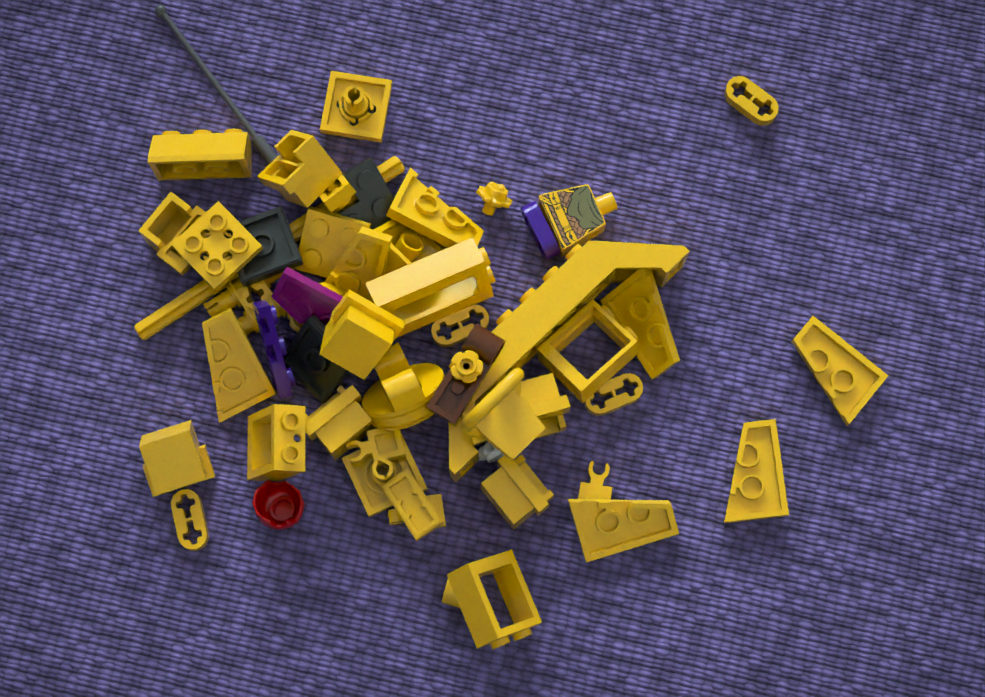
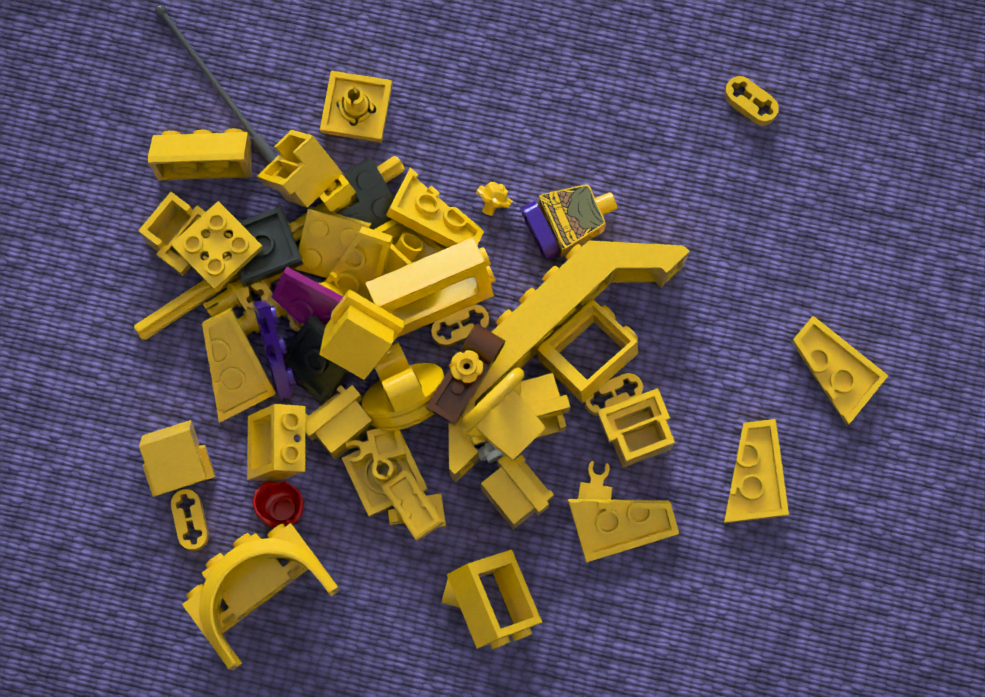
yellow wing [600,269,680,379] -> none
none -> yellow piece [182,523,340,670]
none -> yellow plate [597,388,675,468]

